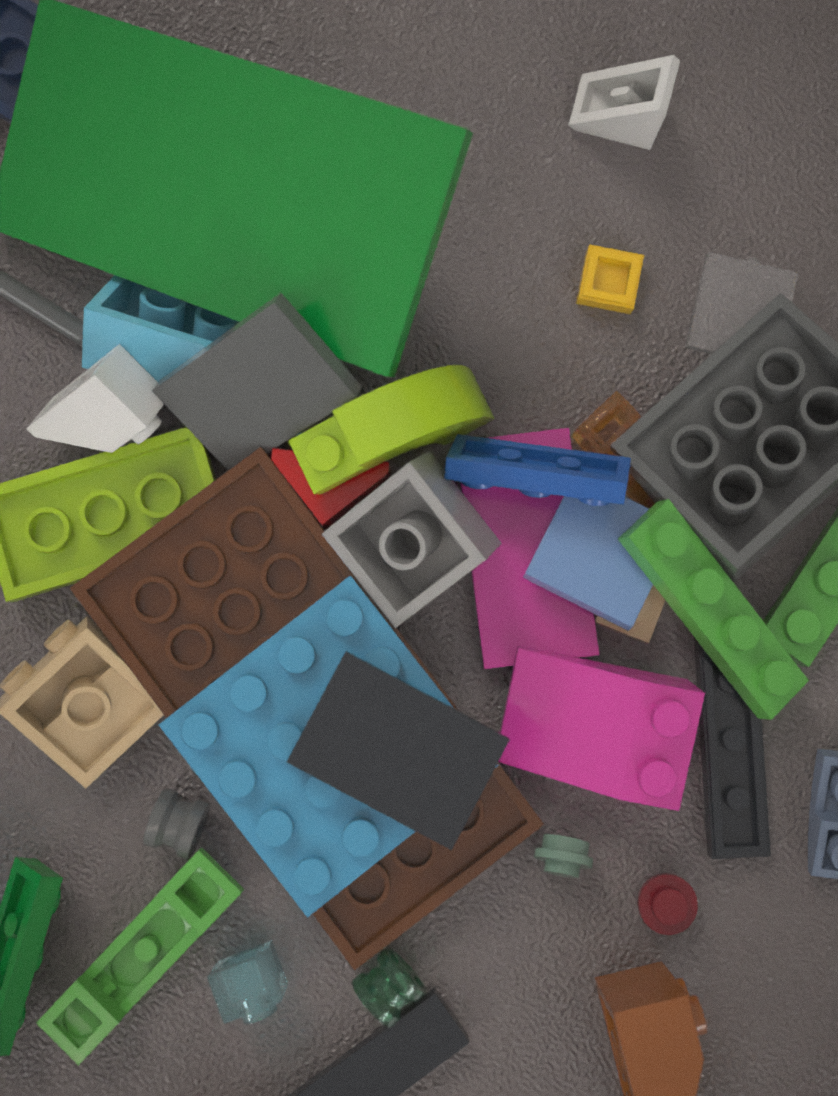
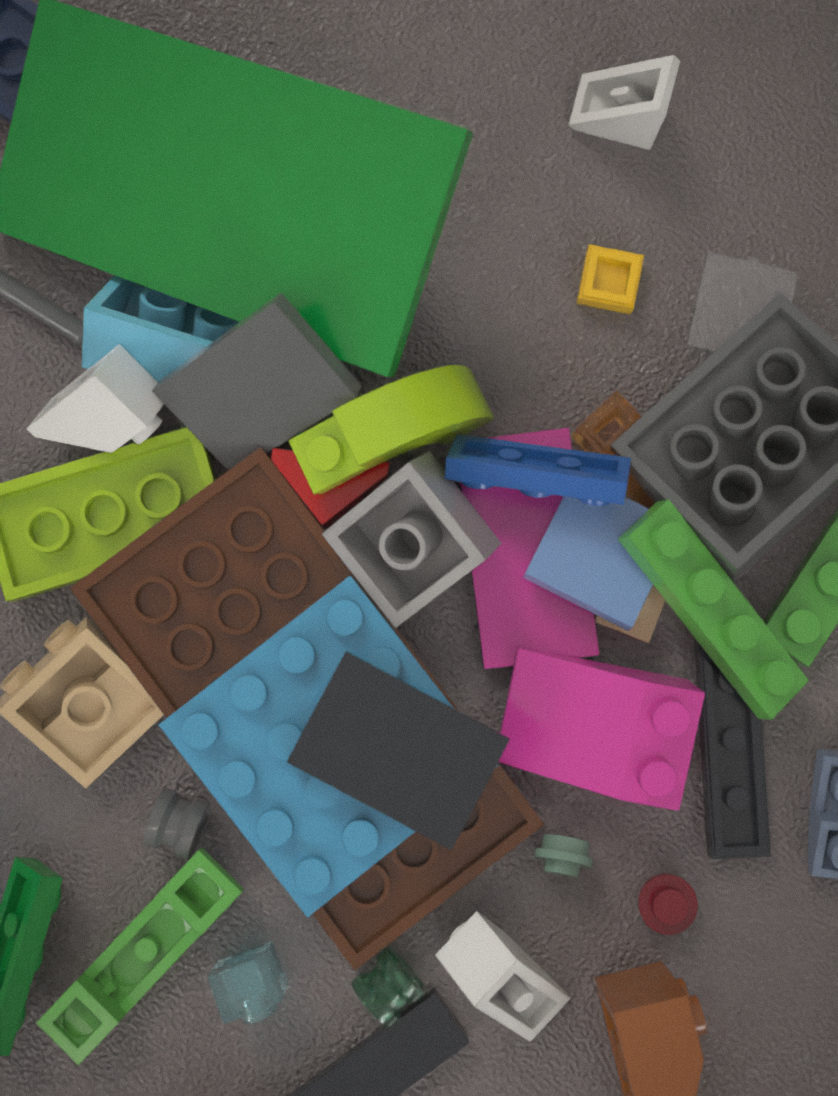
none -> white slope [435,911,571,1042]

